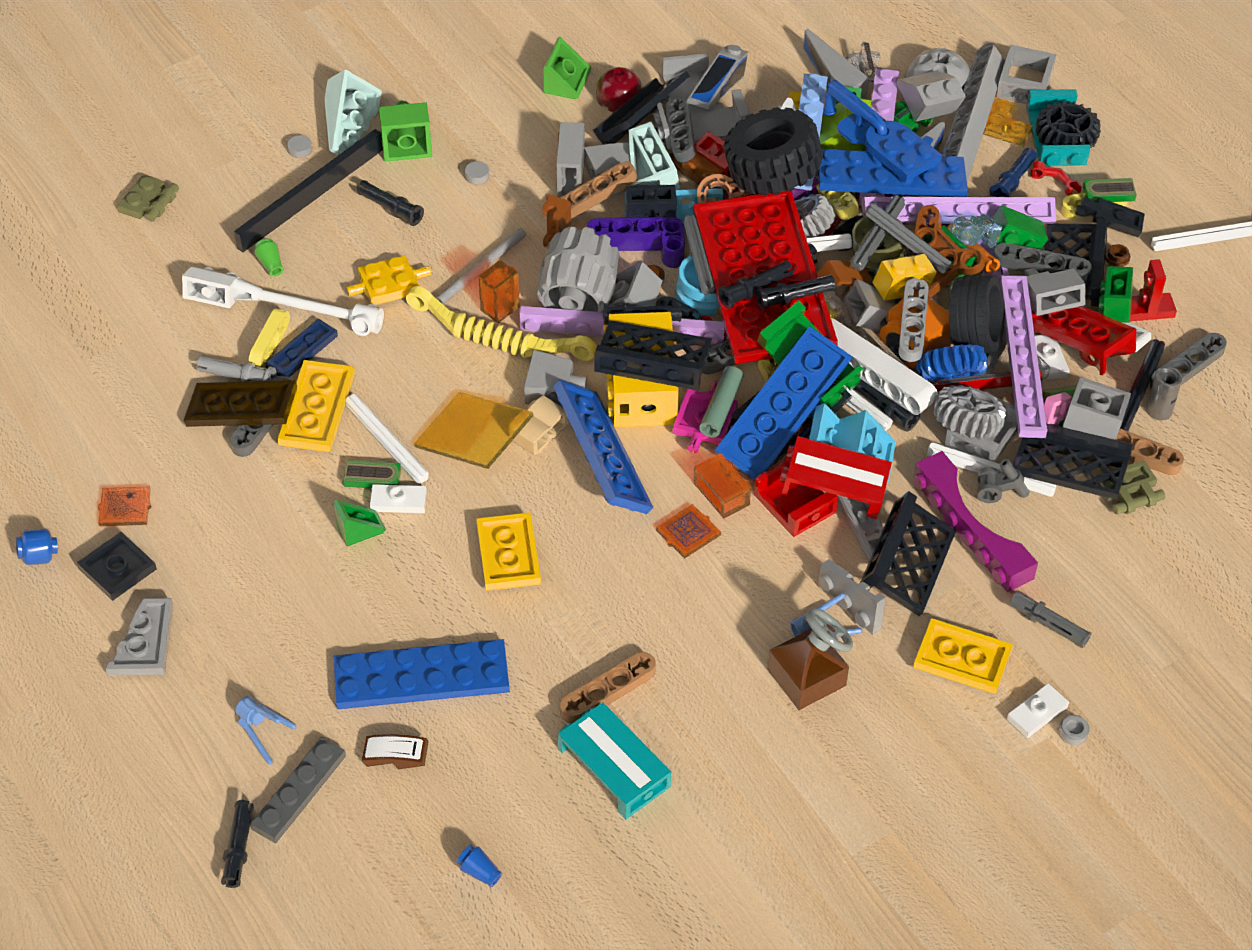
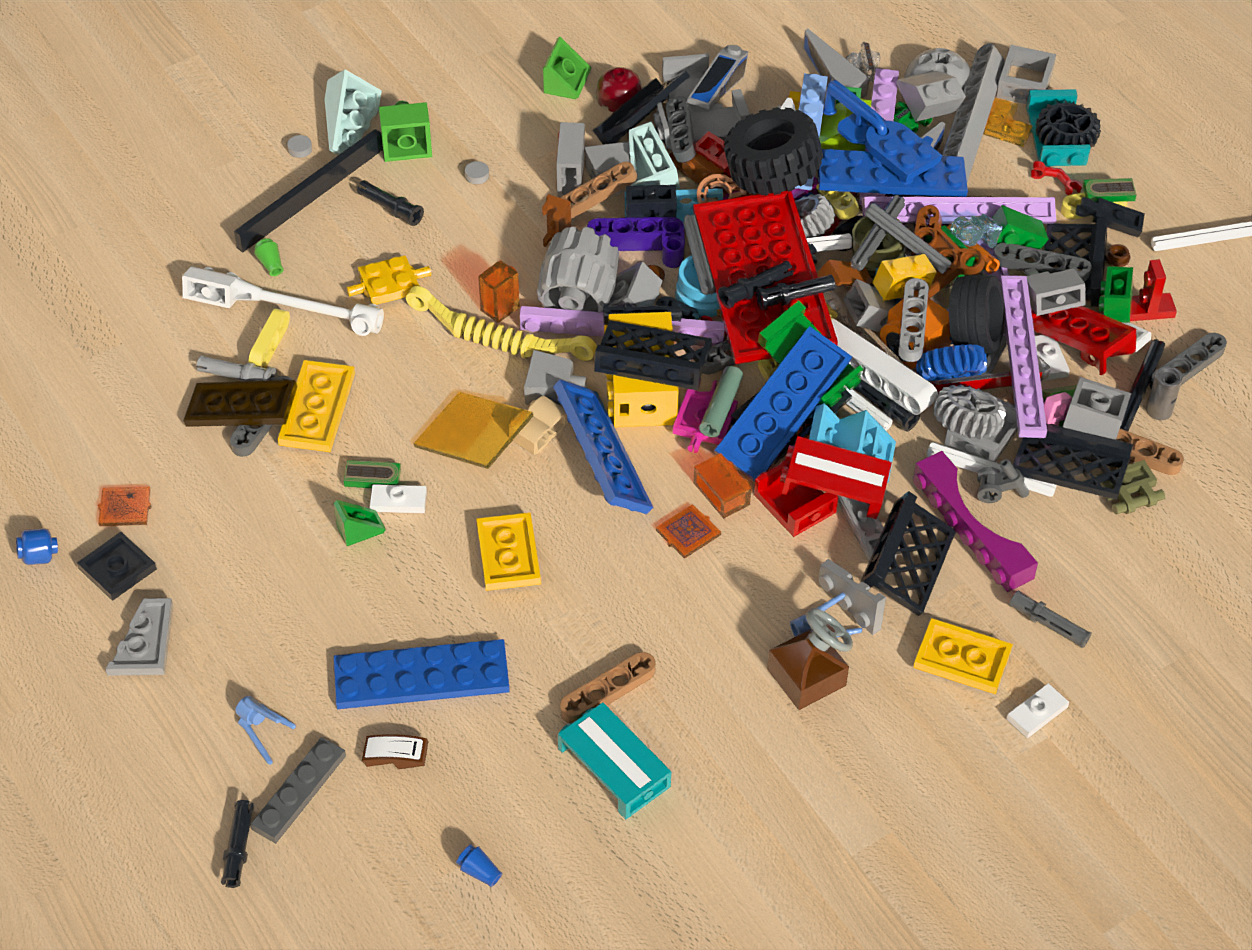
olive plate [118,174,179,222] -> none
dark blue tile [265,318,338,377] -> none
white axle [345,394,429,484] -> none
piece [436,228,526,304] -> none
dark blue pin [989,148,1037,197] -> none
light grey tile [1059,715,1090,745] -> none

